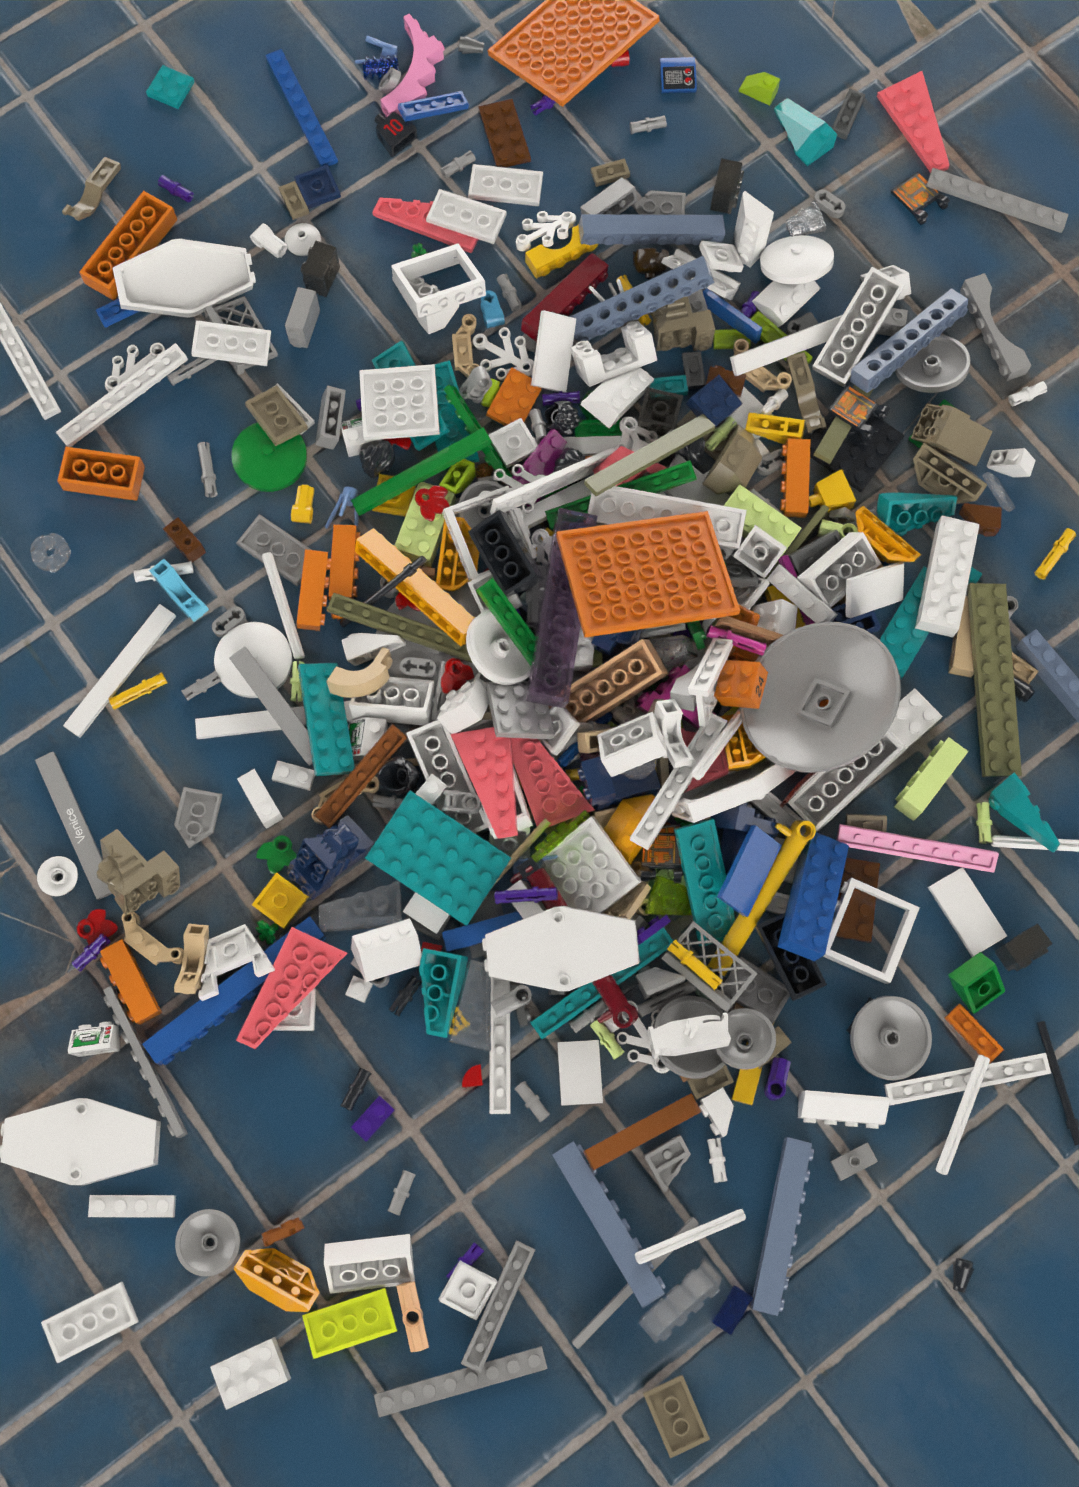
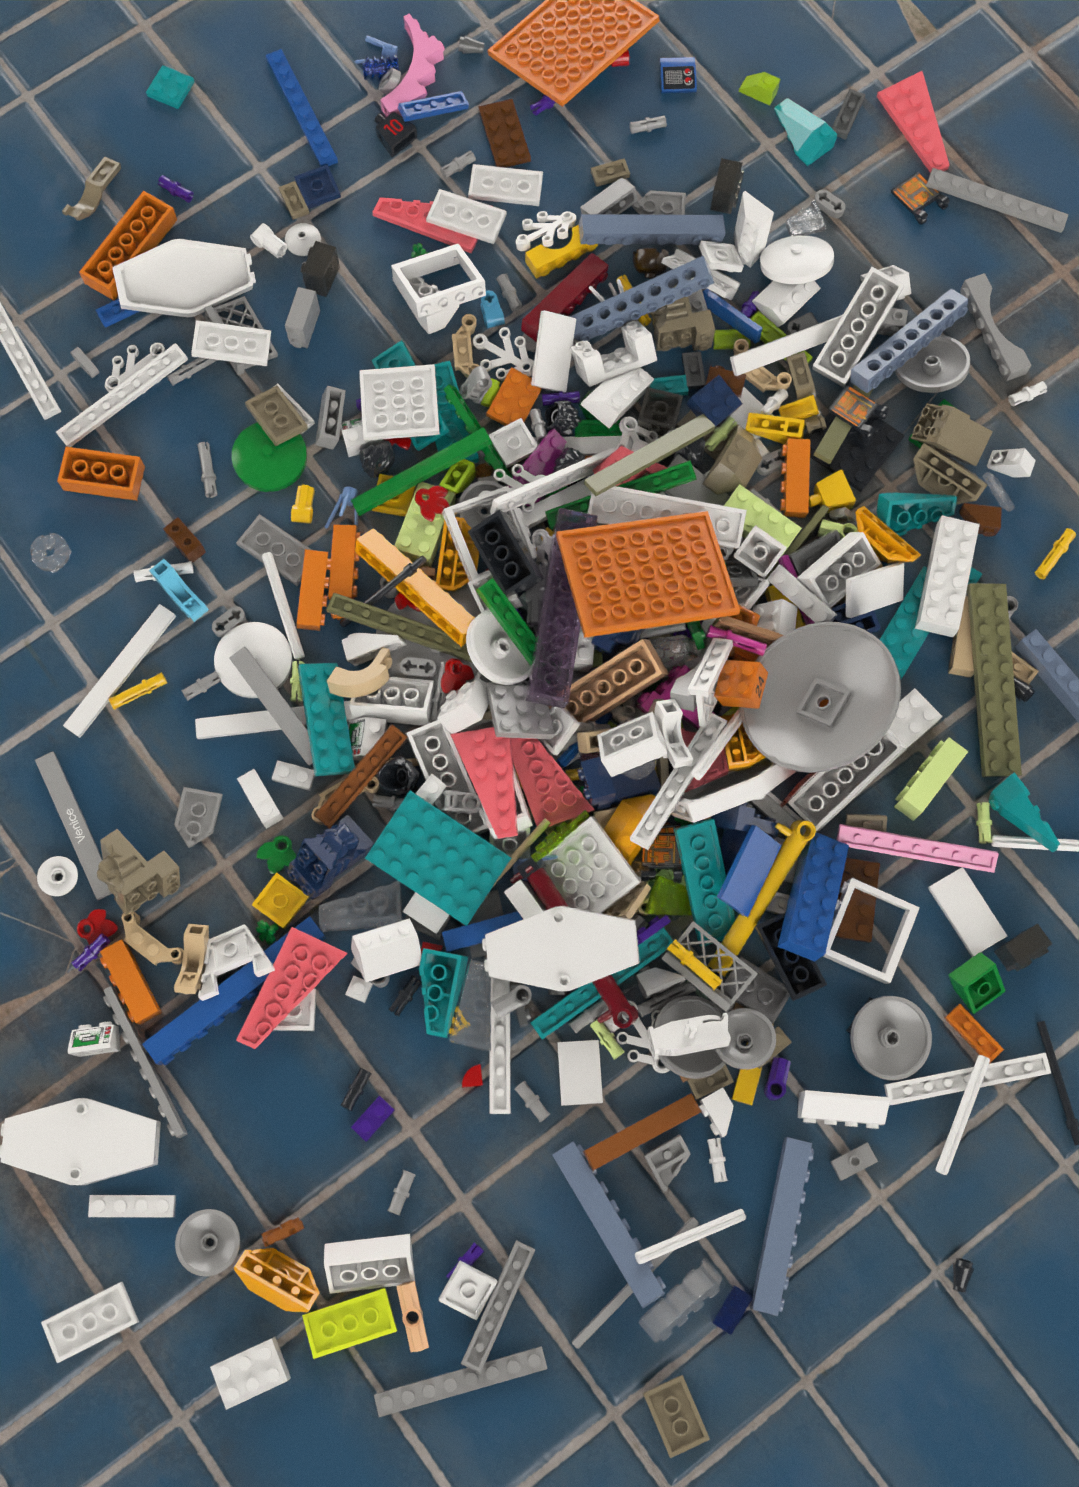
dark purple pin [495,886,558,904] -> none
none -> light grey beam [70,347,100,378]
none -> yellow tile [778,395,819,420]

